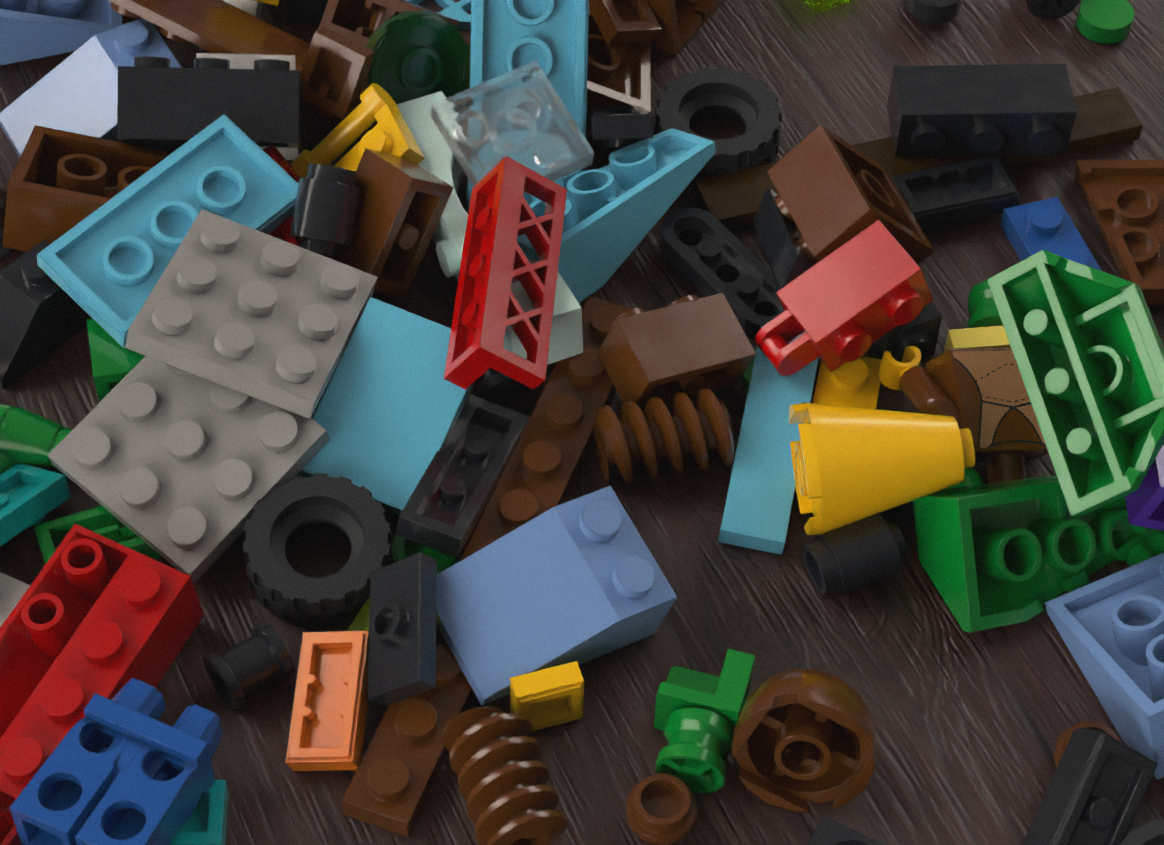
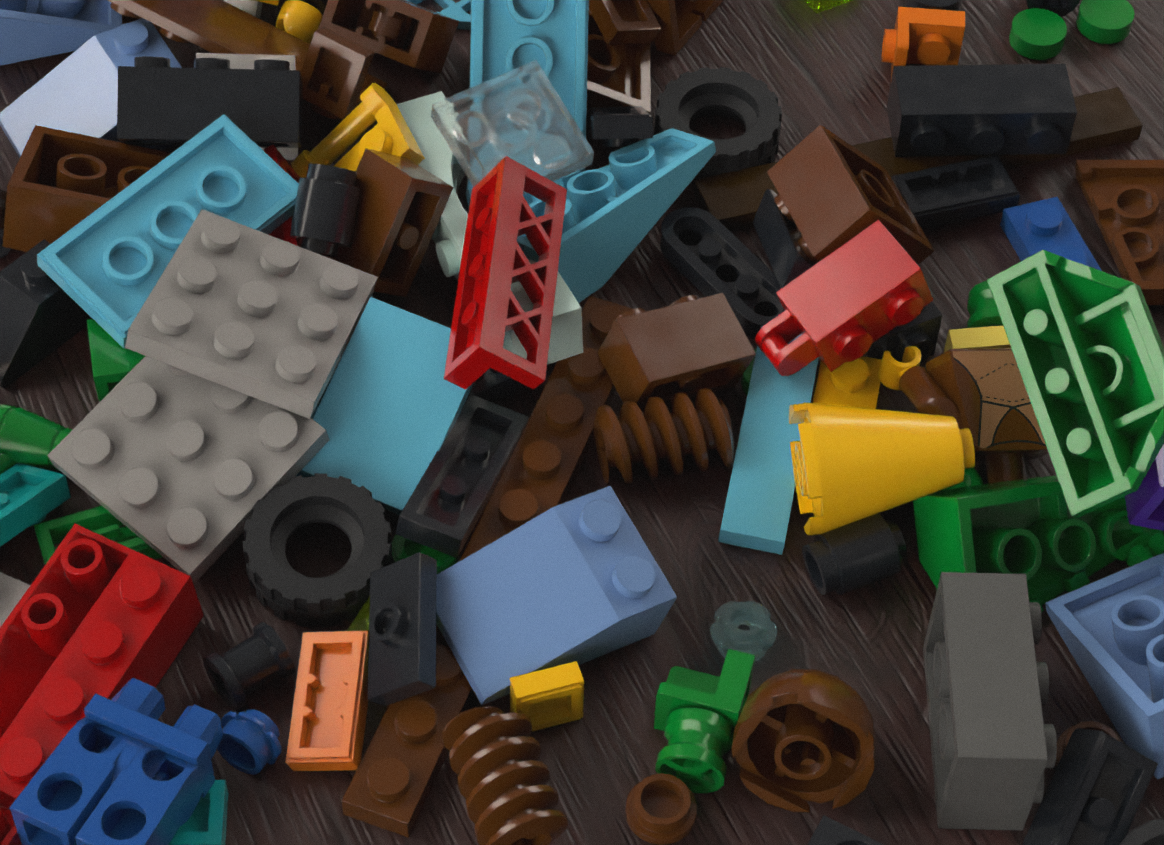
dark green tile [363,11,470,110] -> none
none -> blue plate [217,709,282,775]
none -> yellow hinge [276,0,323,44]
none -> clear light blue plate [710,601,777,662]
none -> orange bracket [881,7,965,79]
none -> dark grey brick [923,572,1057,831]
none -> green tile [1009,8,1067,60]

